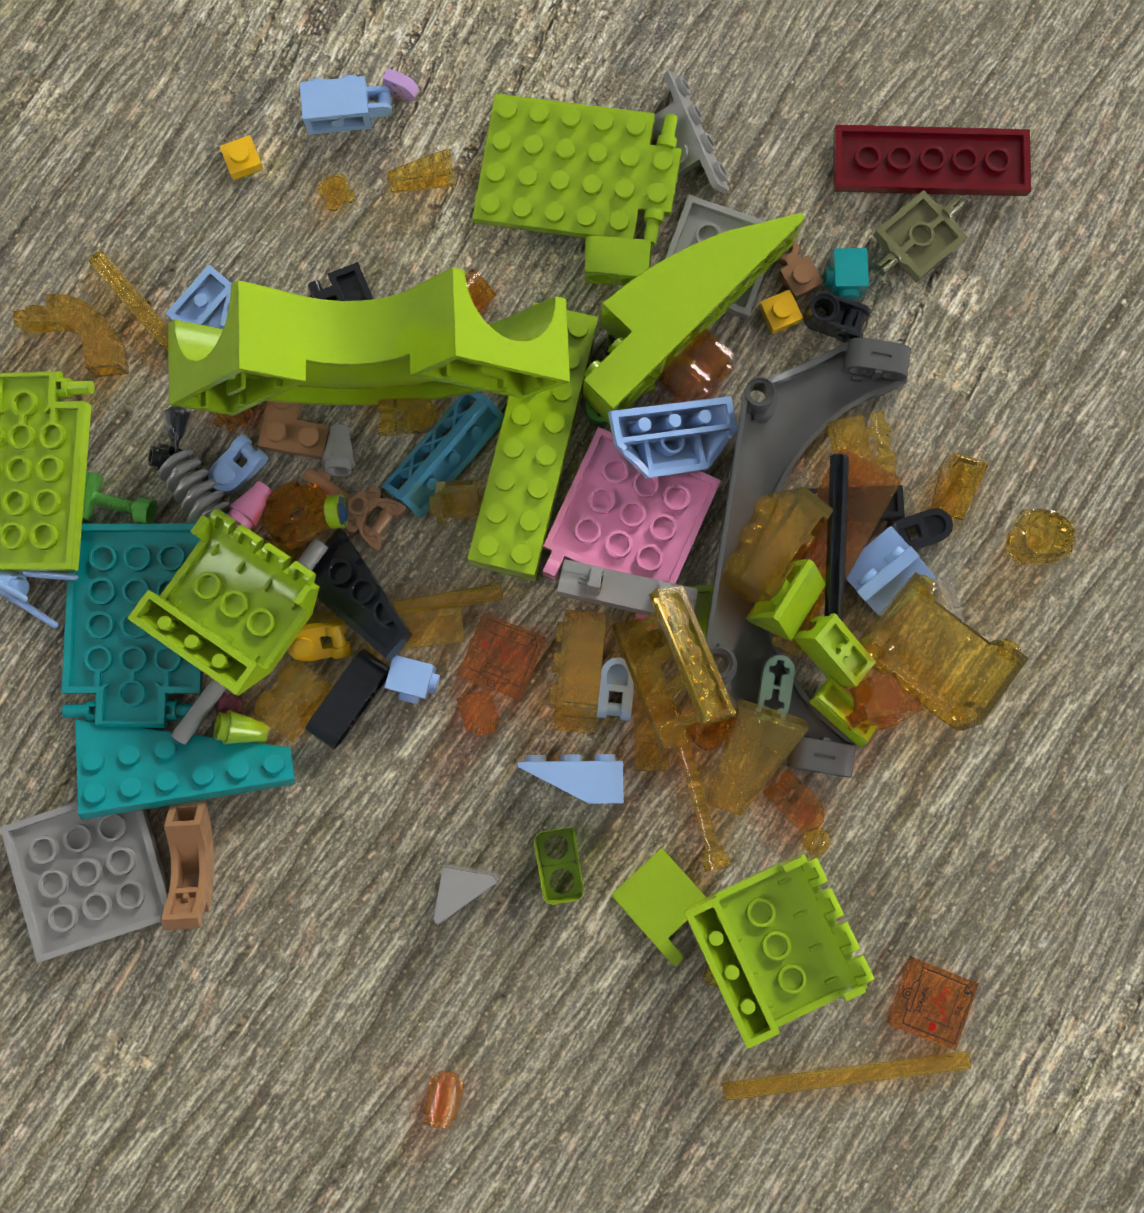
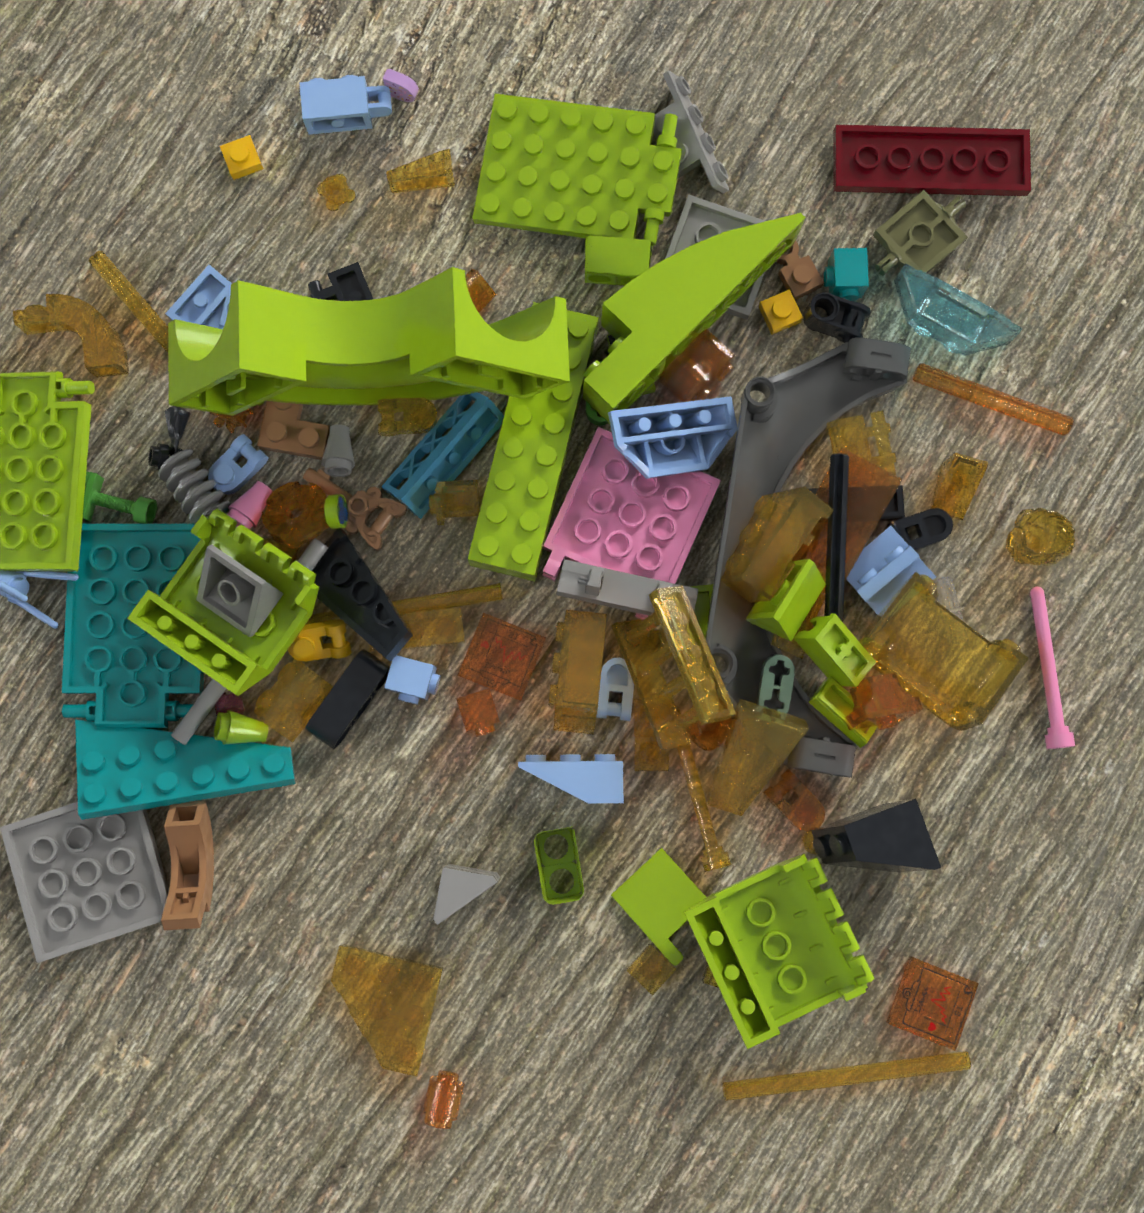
none -> light grey slope [197,544,283,637]
none -> clear yellow plate [331,944,443,1077]
none -> clear yellow plate [626,943,676,996]
none -> black slope [811,798,941,873]
none -> clear light blue wedge [894,263,1022,356]
none -> clear orange axle [913,363,1074,436]
none -> bright pink piece [1030,586,1075,749]

